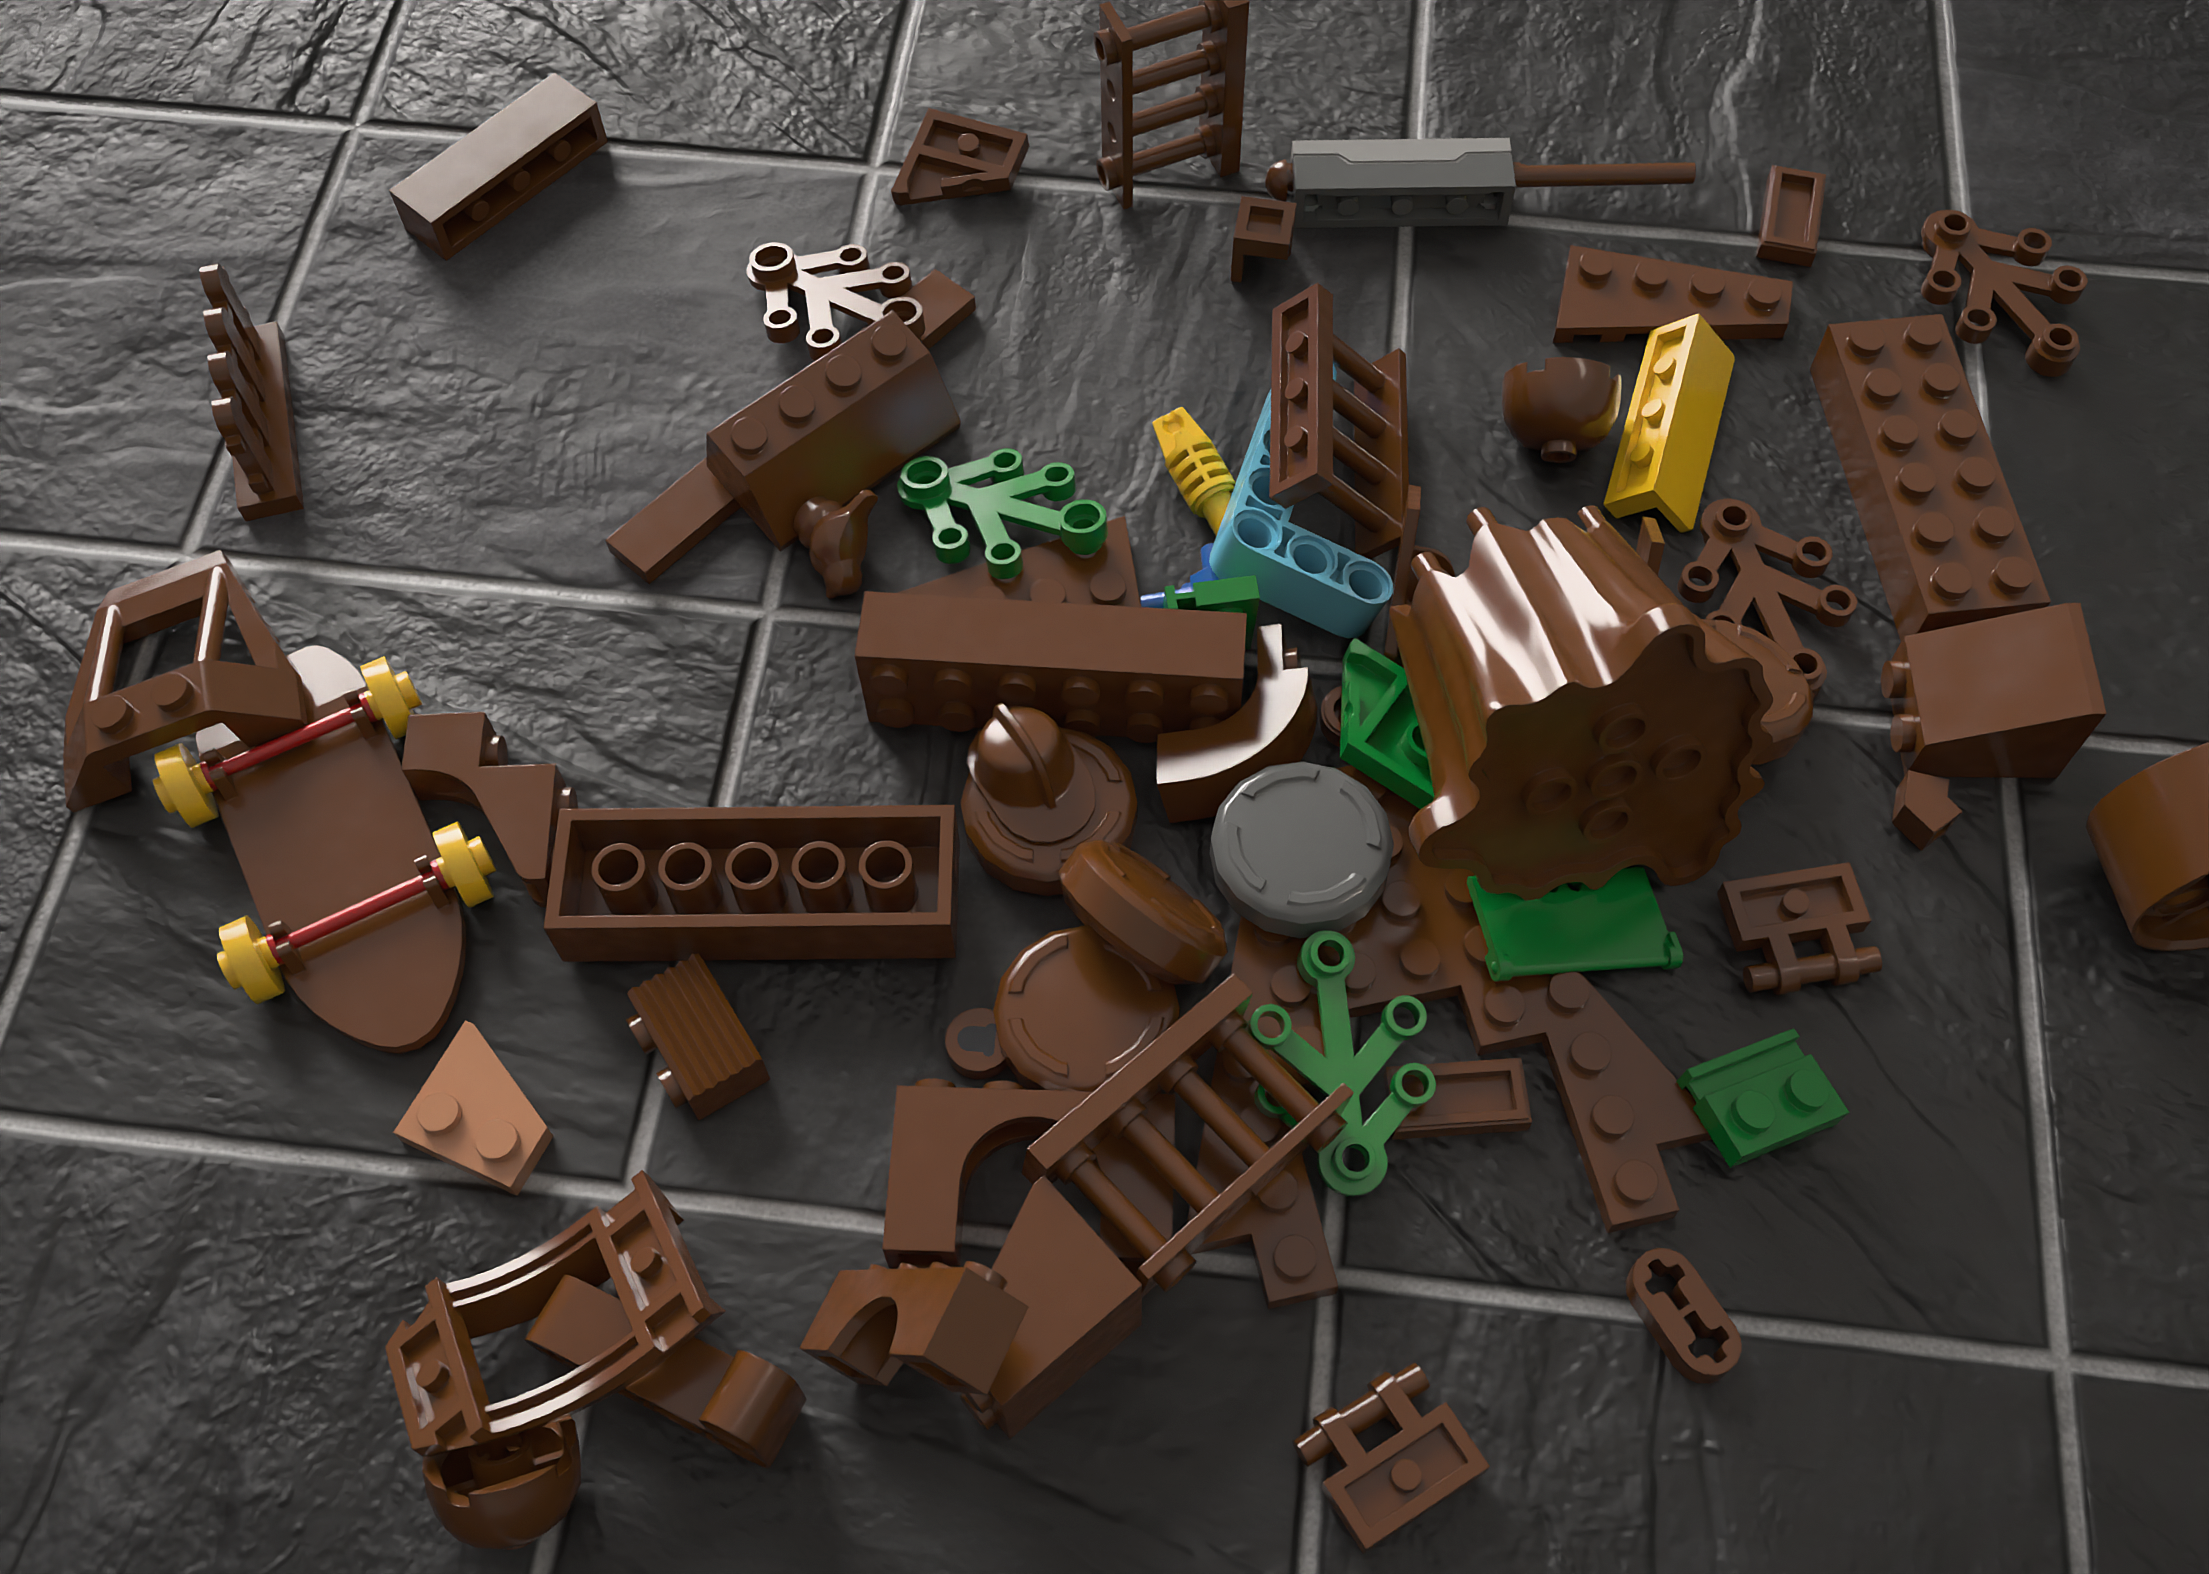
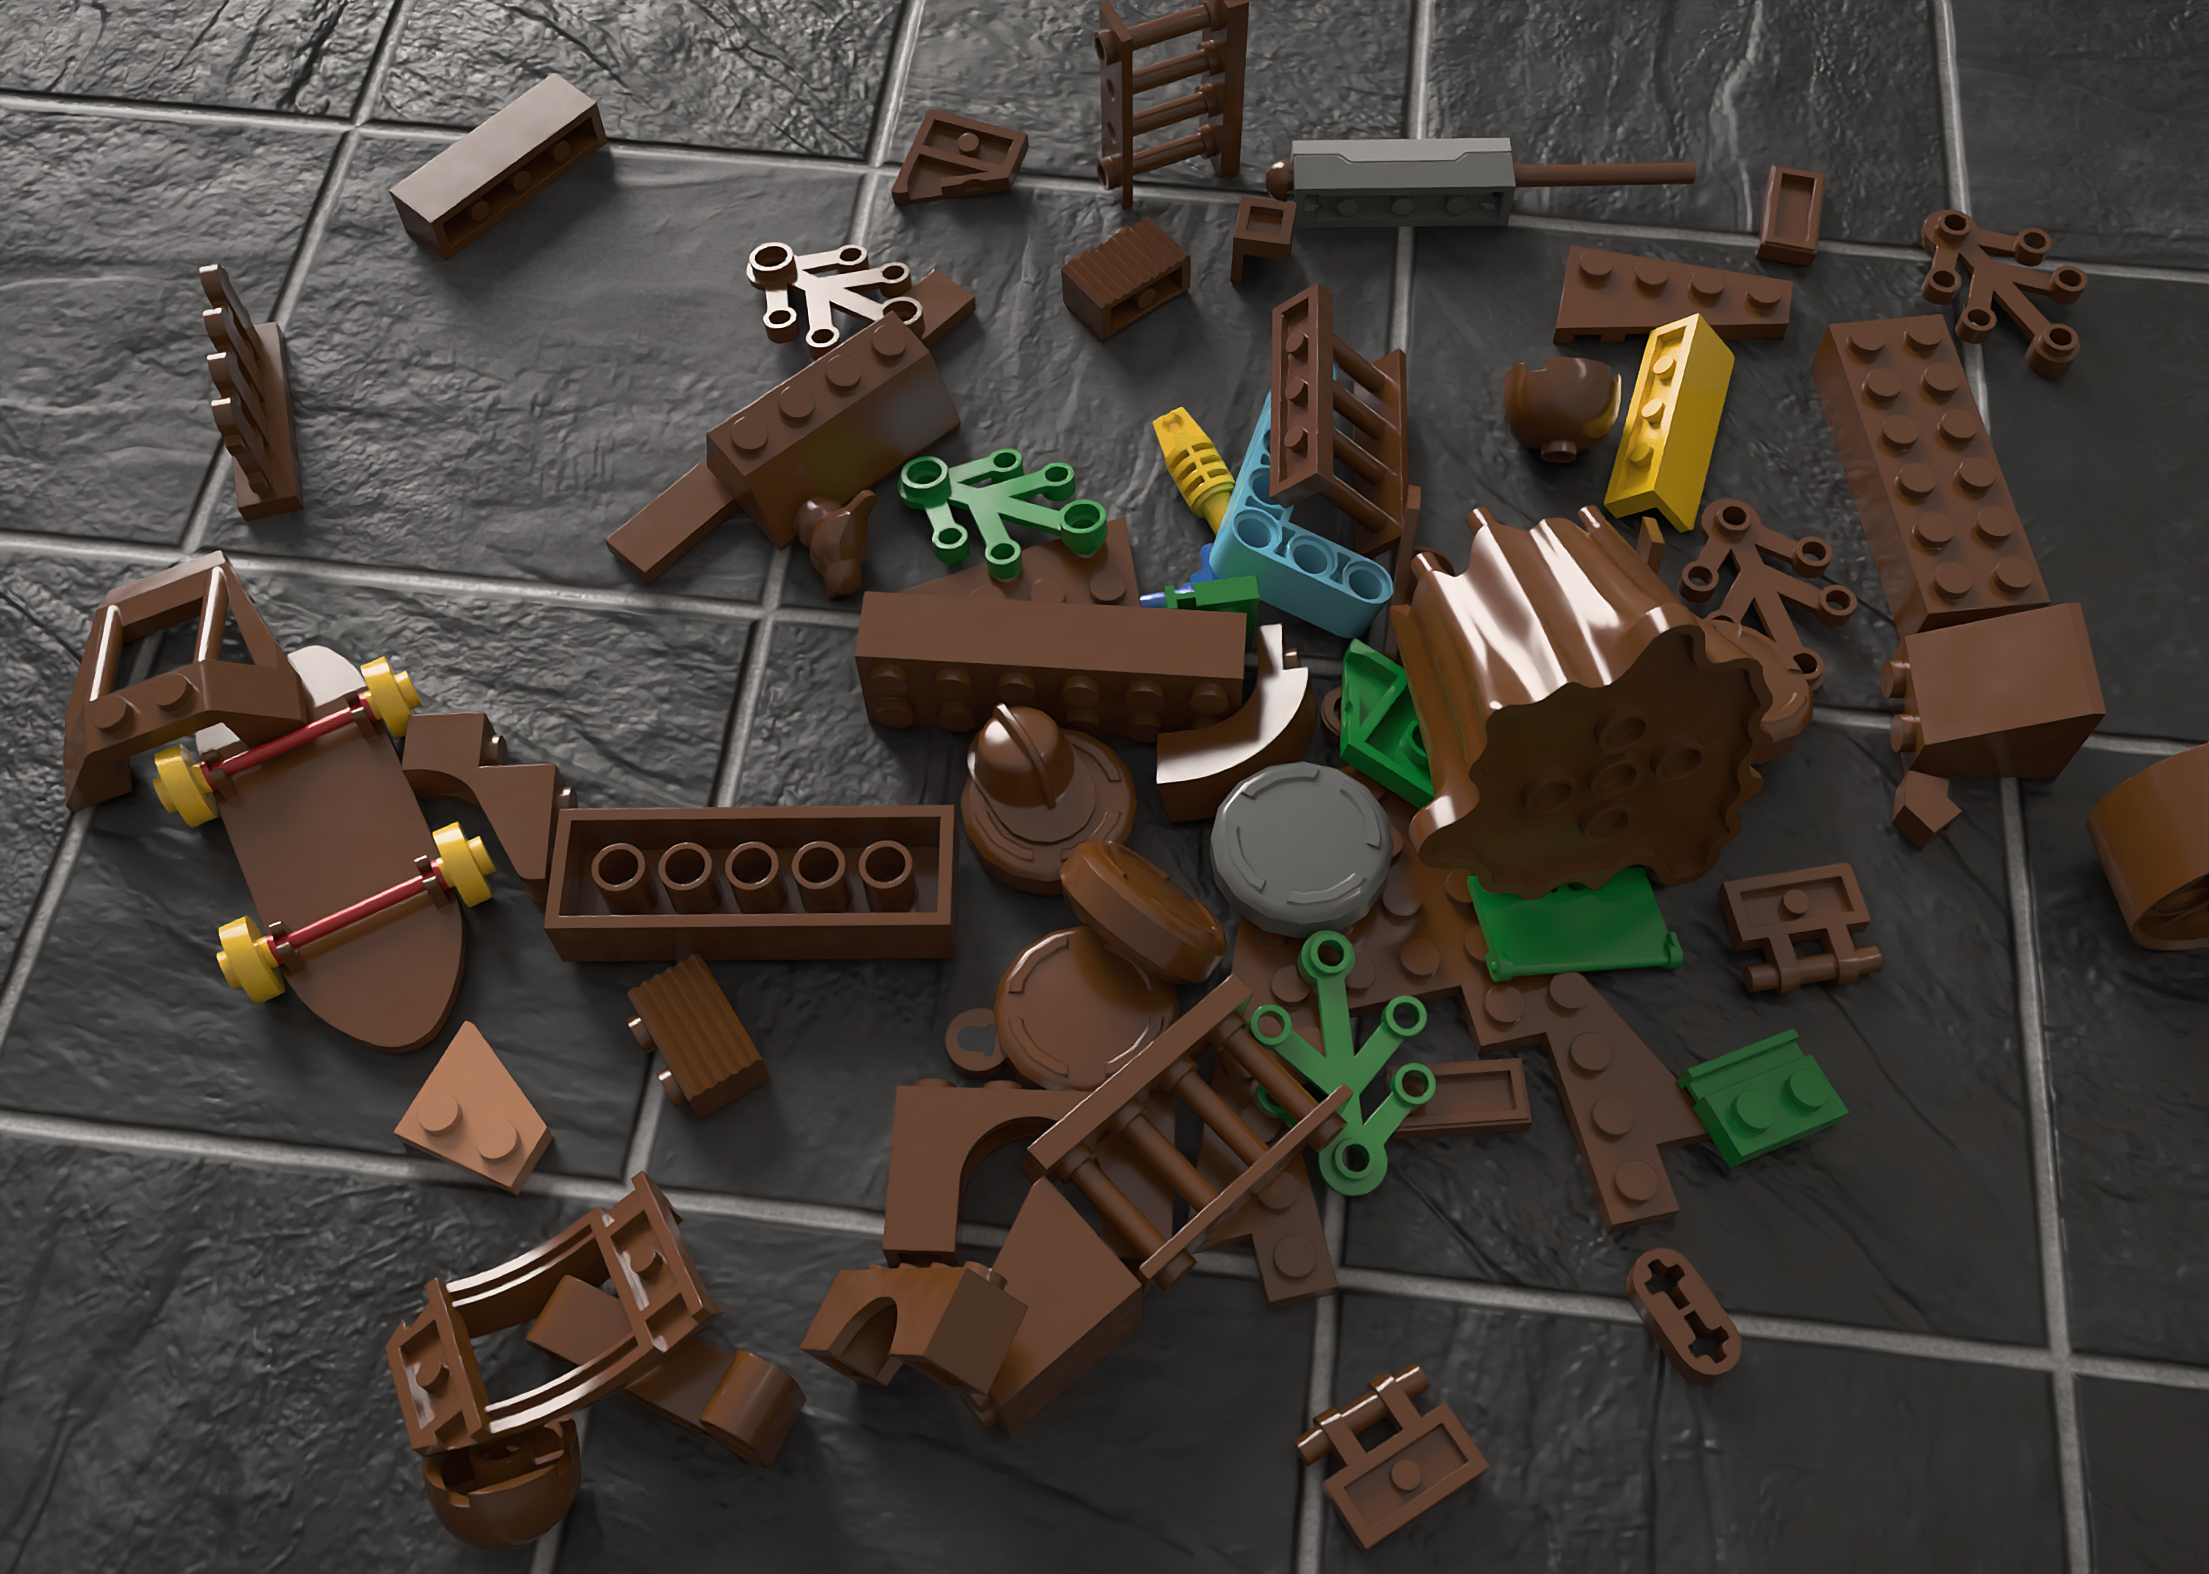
none -> reddish brown brick [1061,217,1191,341]

